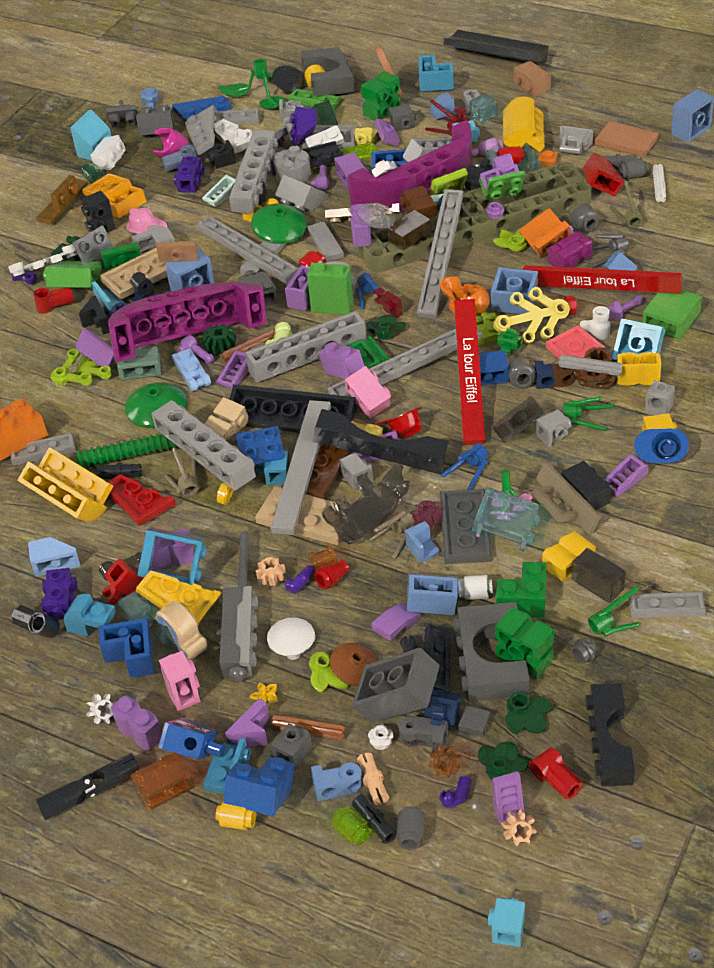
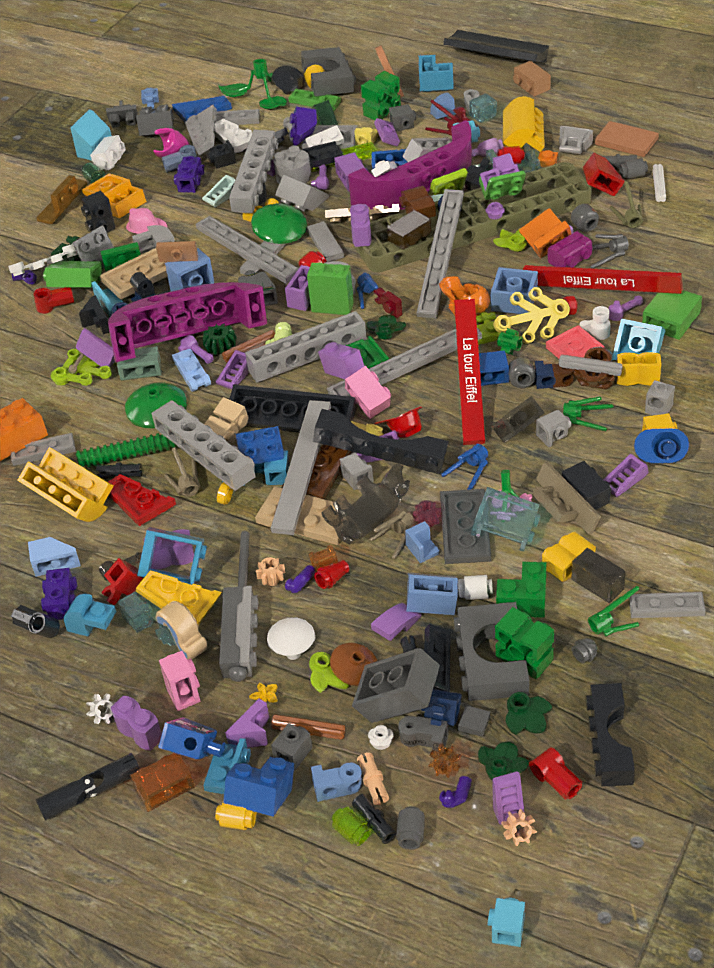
blue brick [99,618,155,678] -> none
light grey brick [279,99,304,123] -> none
clear dish [358,203,396,228] -> none
medium blue panel [603,251,637,271] -> none
medium blue brick [671,89,714,142] -> none

